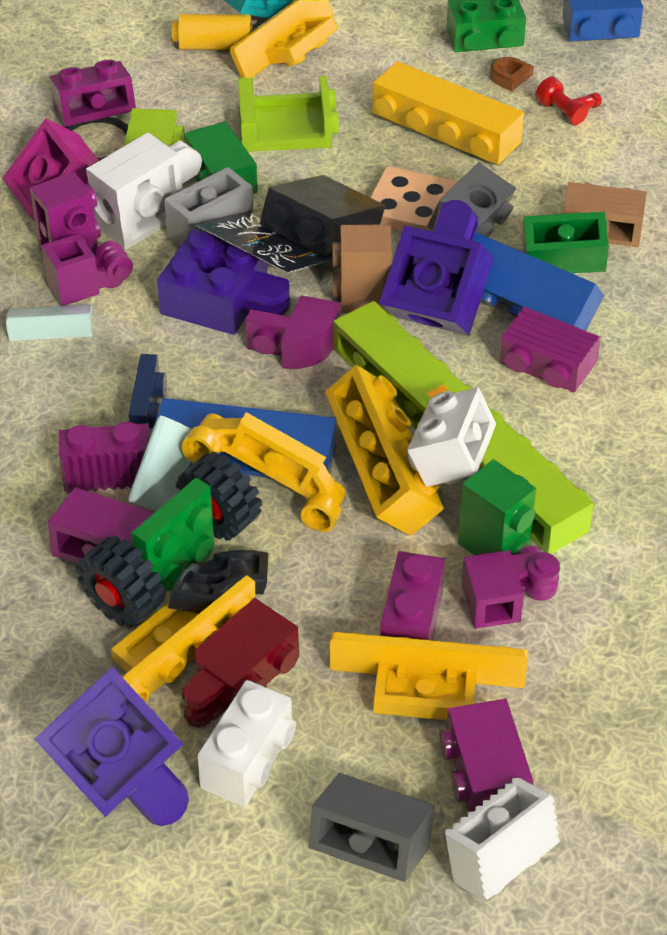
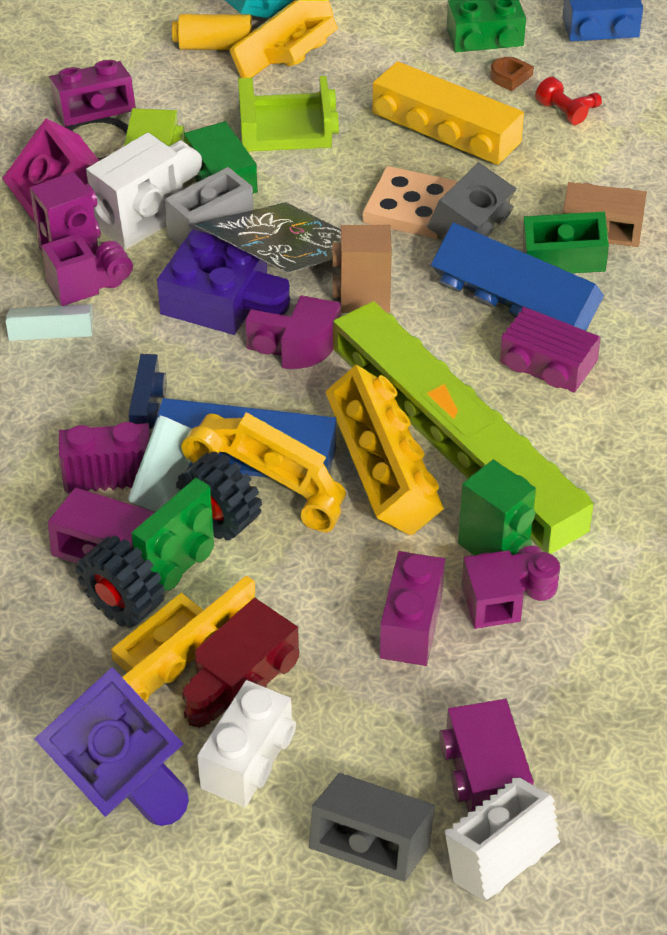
black tile [168,550,268,614] -> none
black brick [259,175,386,257] -> none
yellow bracket [330,632,528,720] -> none
dark purple brick [379,200,494,336] -> none
white brick [407,387,496,487] -> none

